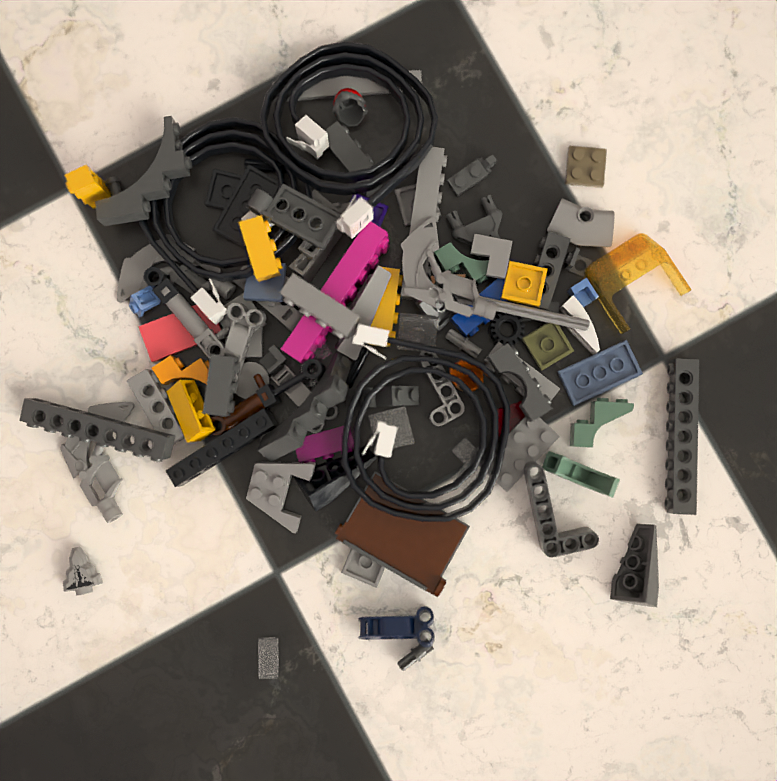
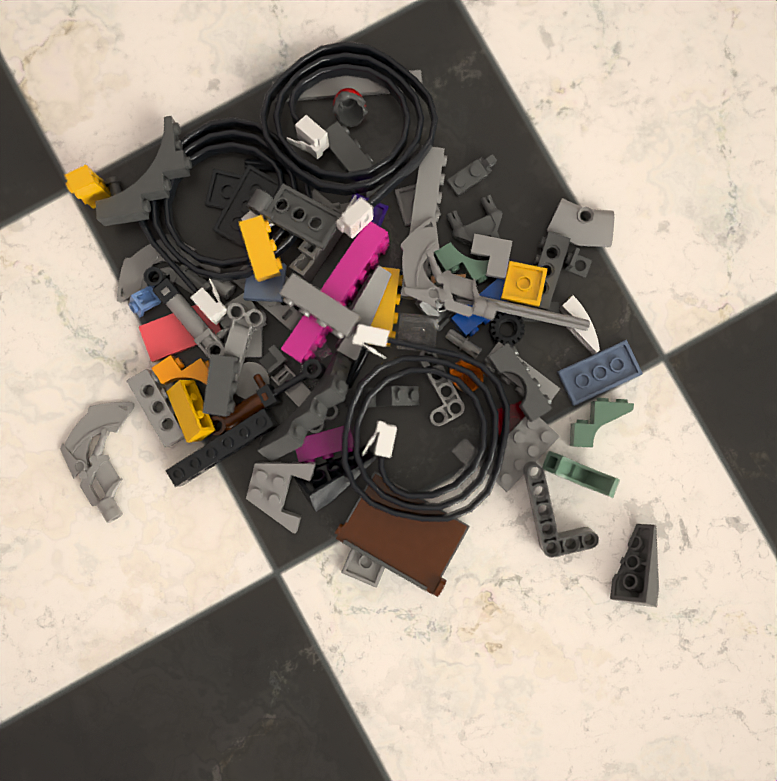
dark grey brick [19,398,175,462] -> none
light grey rock [63,547,103,596] -> none
clear tile [258,637,279,679] -> none
dark blue piece [358,606,435,648] -> none
clear tile [368,406,415,449] -> none
dark grey axle [397,639,434,671] -> none
olive plate [522,322,574,371] -> none
dark tan plate [565,146,607,188] -> none
medium blue panel [567,278,599,307] -> none
clear yellow windscreen [584,233,692,334] -> none
dark grey brick [664,358,699,515] -> none

